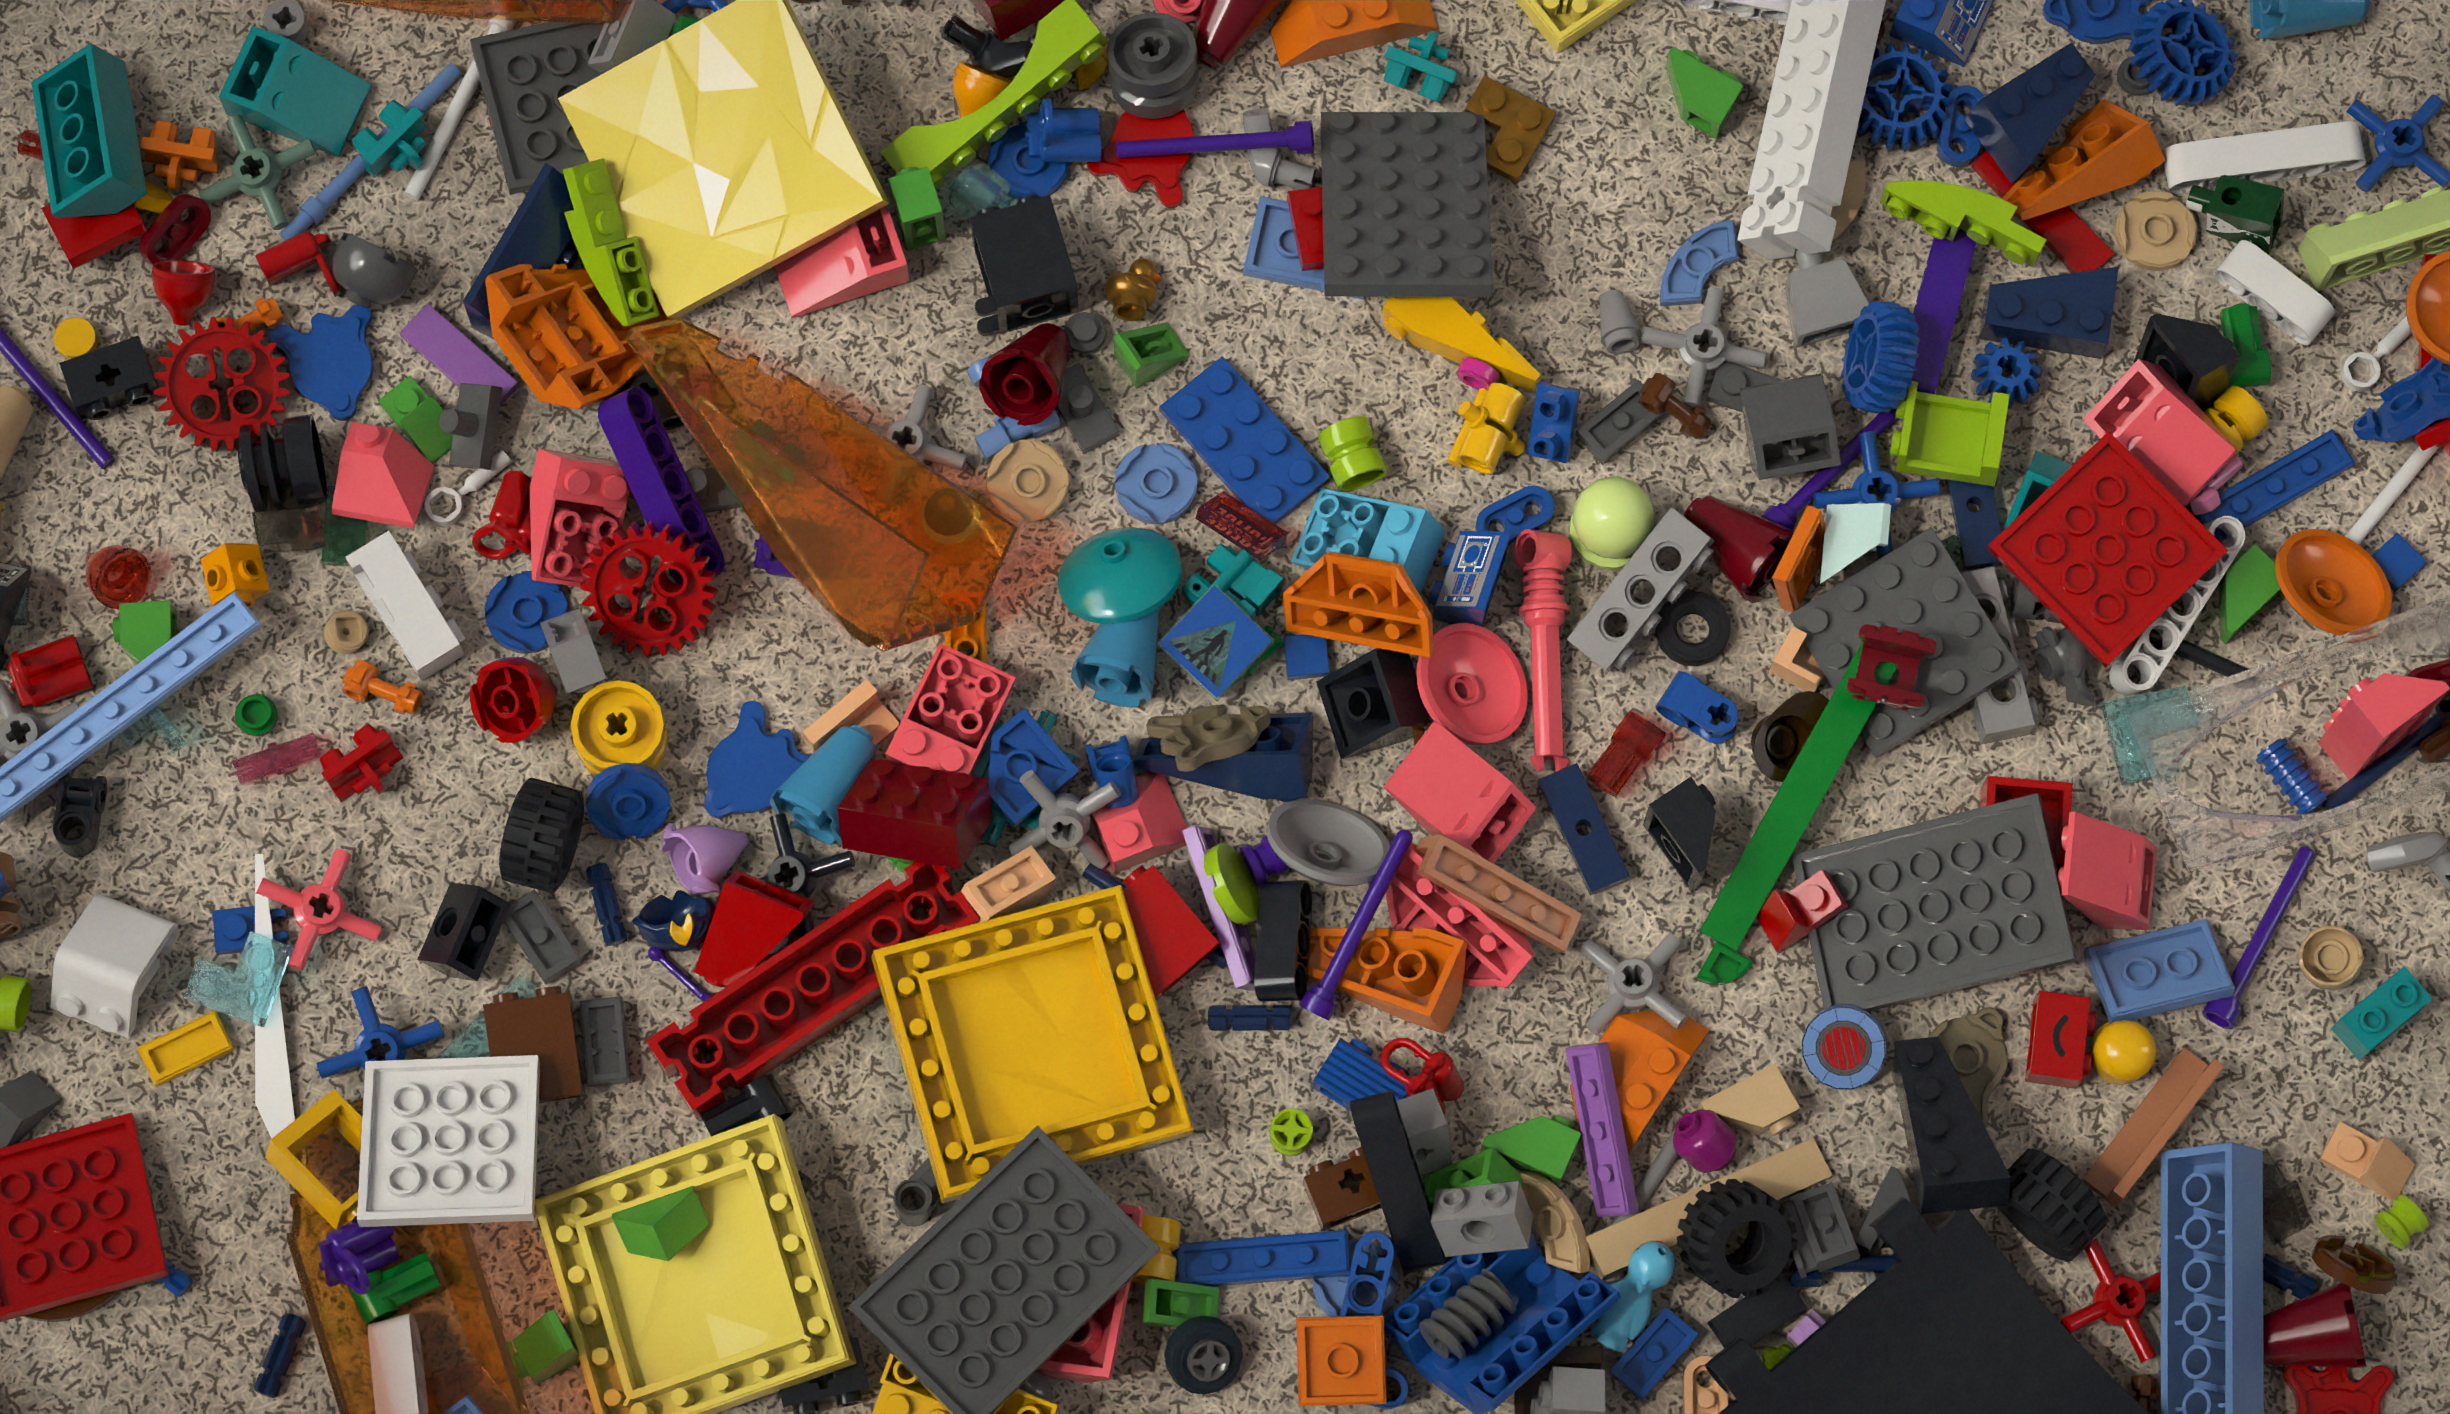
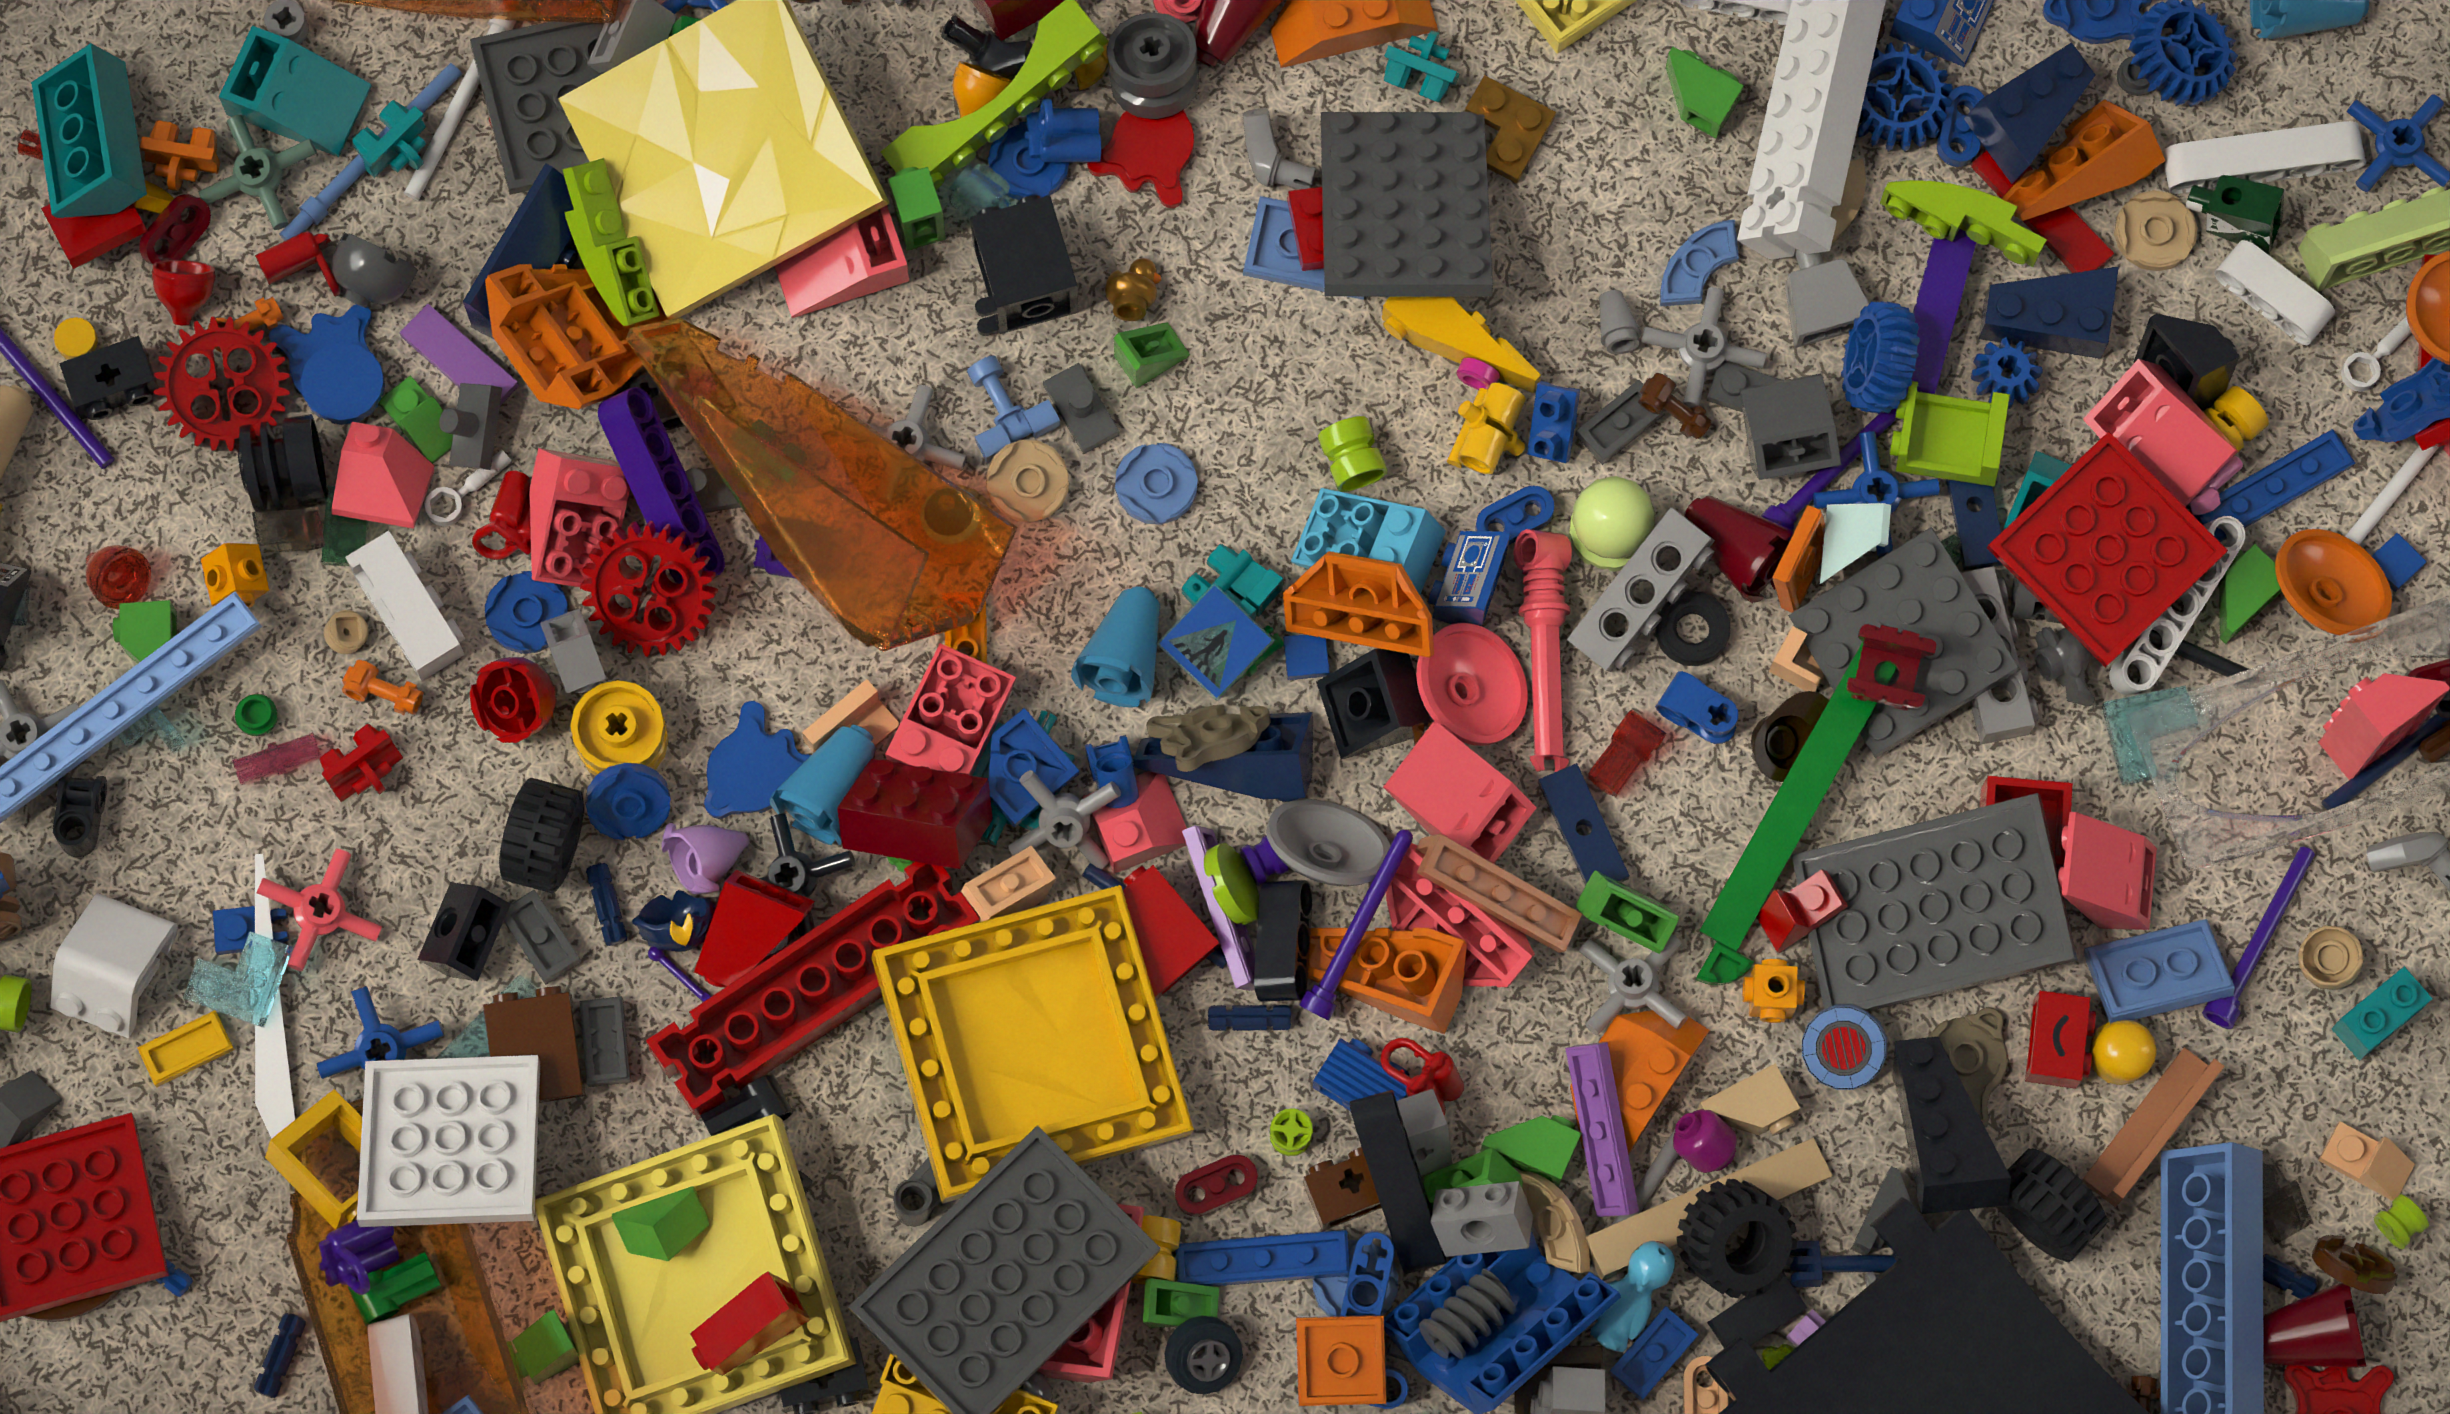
red piece [7,634,93,708] -> none
dark red cone [979,323,1070,426] -> none
teal dish [1058,527,1182,624] -> none
dark grey plate [1064,312,1105,353] -> none
dark purple piece [1116,120,1314,158] -> none
blue plate [1159,356,1330,532] -> none
clear red tile [1195,491,1288,561] -> none
black slope [1643,777,1716,892] -> none
dark grey plate [1779,1182,1860,1279] -> none
red bar [2061,1238,2161,1363] -> none
green piece [2220,303,2271,388] -> none
blue piece [2256,738,2329,817] -> none
none -> blue tile [300,342,385,425]
none -> red slope [690,1271,811,1376]
none -> dark red plate [1175,1155,1258,1217]
none -> bright green brick [1576,870,1679,954]
none -> light orange brick [1742,959,1805,1023]

